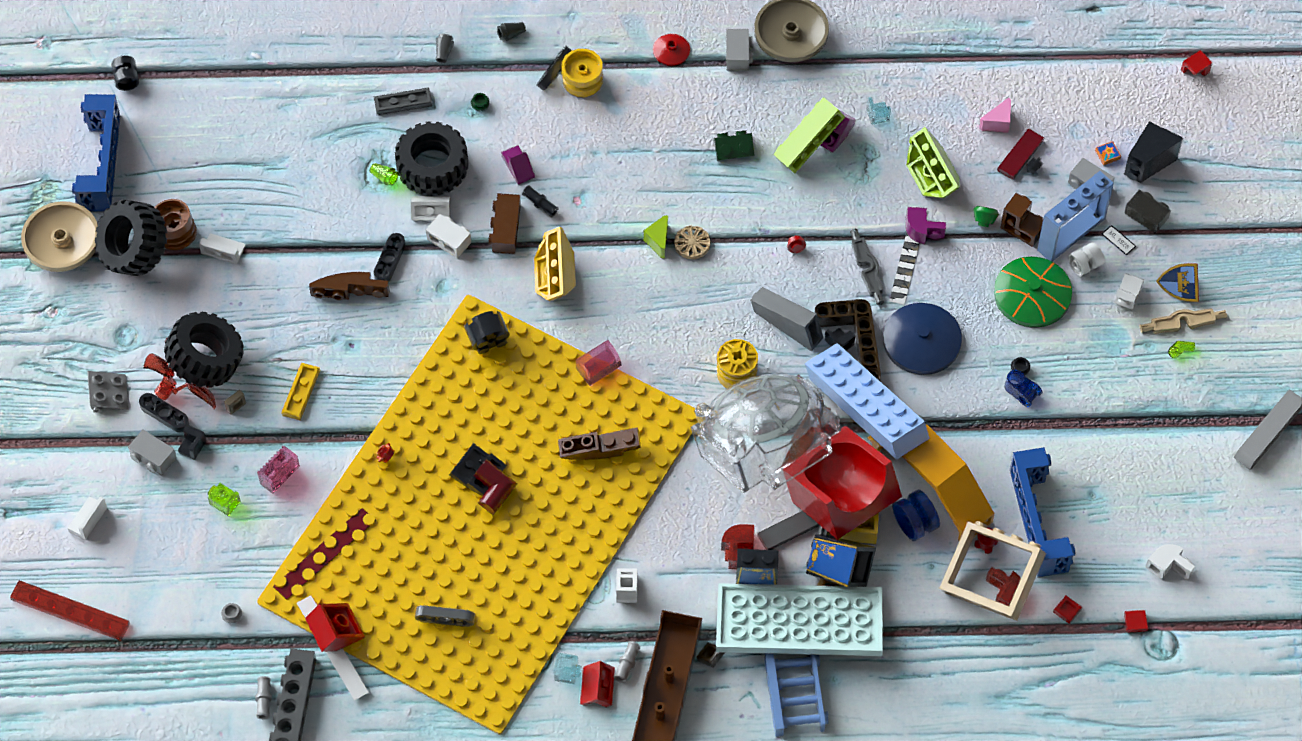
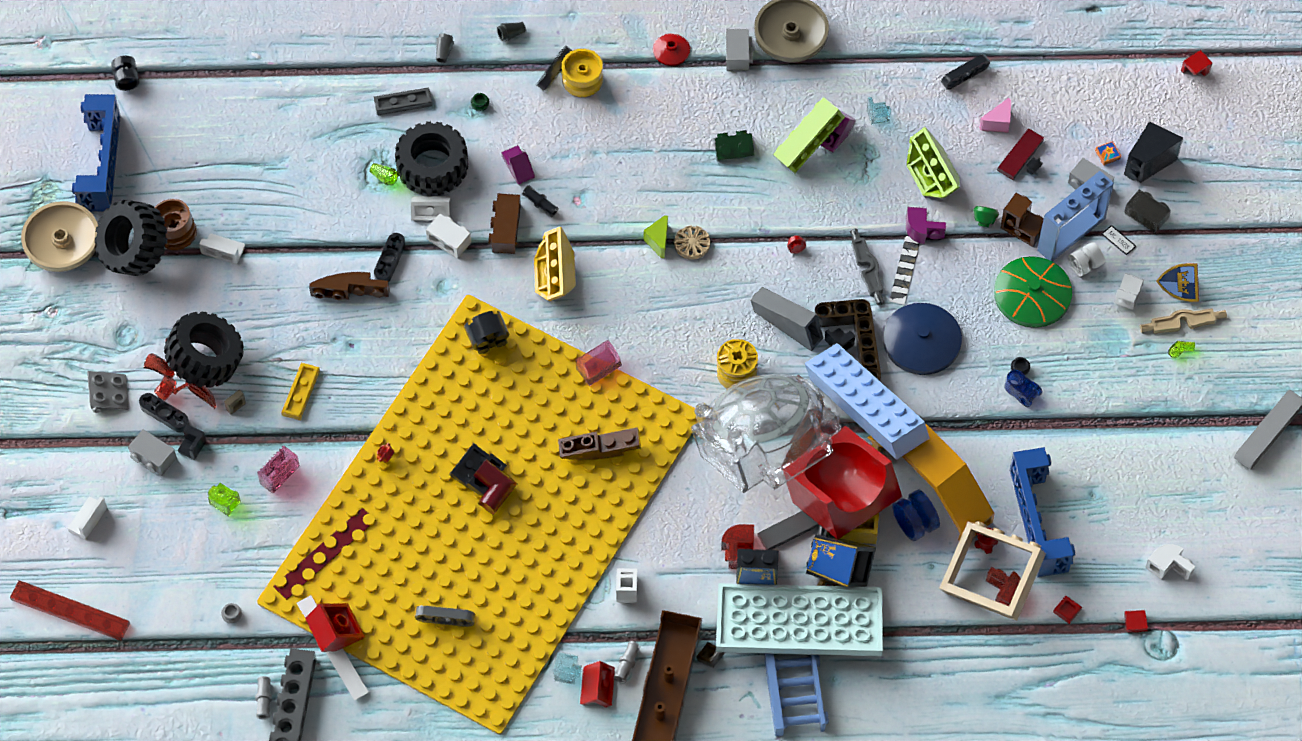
none -> black beam [941,54,990,90]

